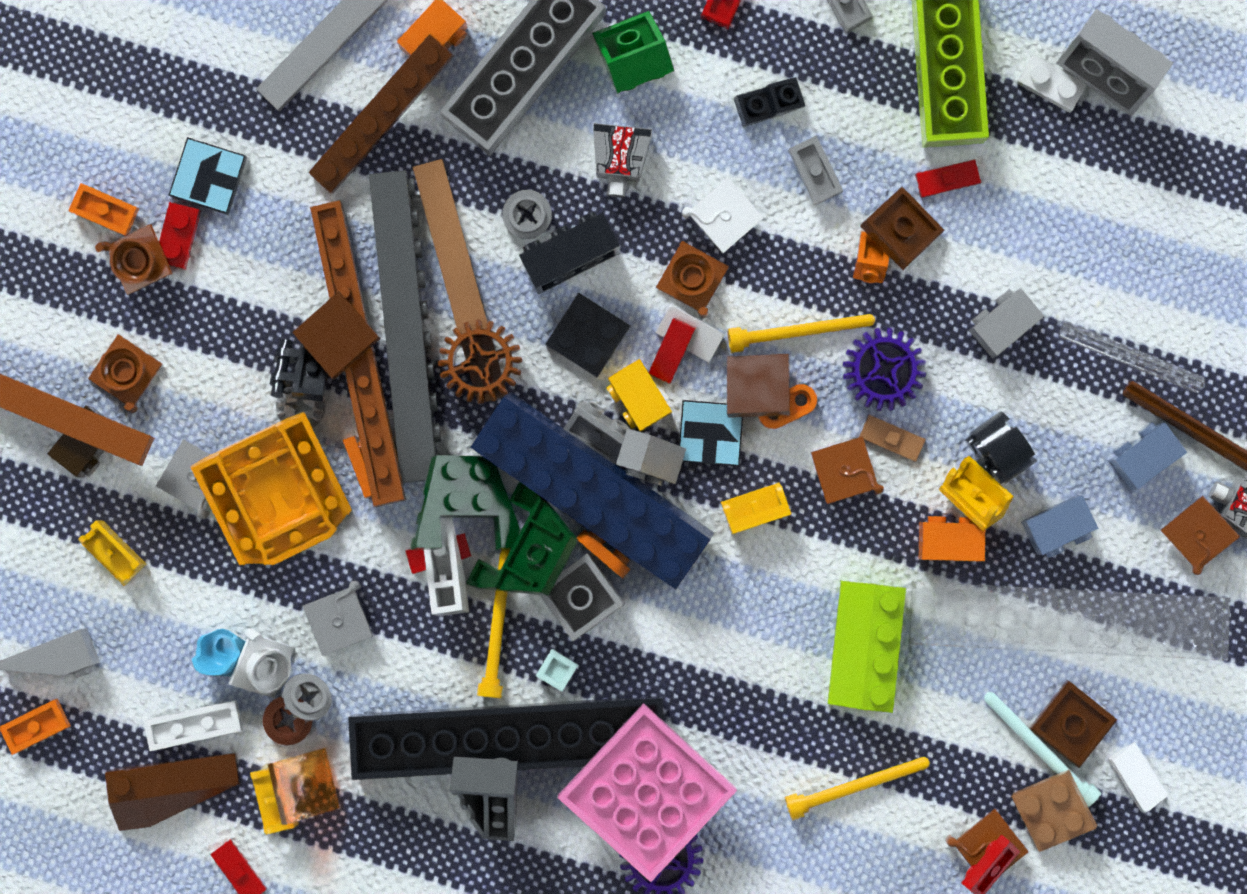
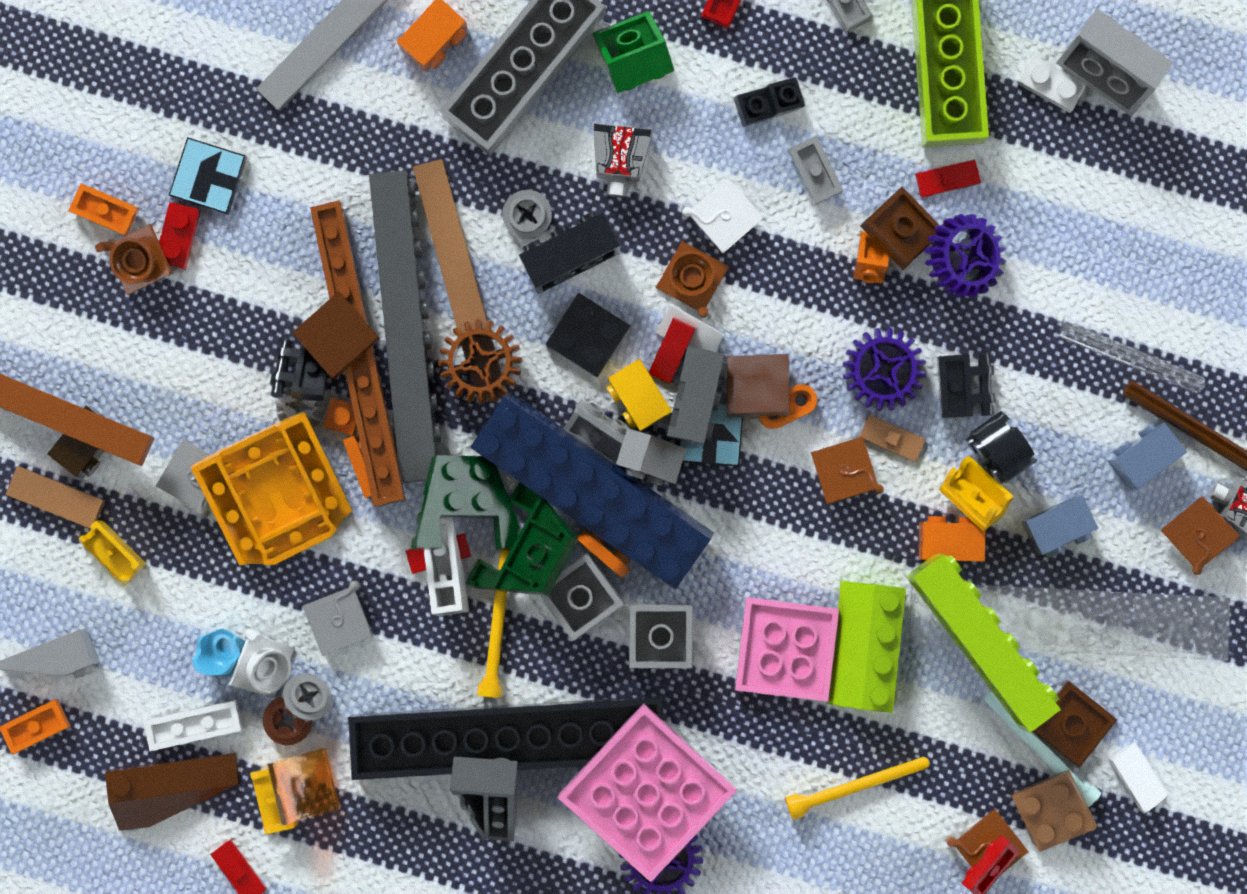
dark orange hat [88,334,163,413] -> none
reddish brown plate [308,34,454,193] -> none
light aqua plate [536,649,578,692] -> none
yellow hinge [720,483,791,534] -> none
yellow piece [727,314,875,353] -> none
light grey brick [969,288,1044,358] -> none
none -> medium nougat tile [5,466,105,529]
none -> orange plate [323,397,356,436]
none -> light grey brick [629,604,693,668]
none -> dark grey wedge [666,346,728,447]
none -> bright pink plate [735,597,839,702]
none -> lime brick [905,554,1061,733]
none -> dark purple gear [924,214,1007,298]
none -> black plate [937,353,996,418]

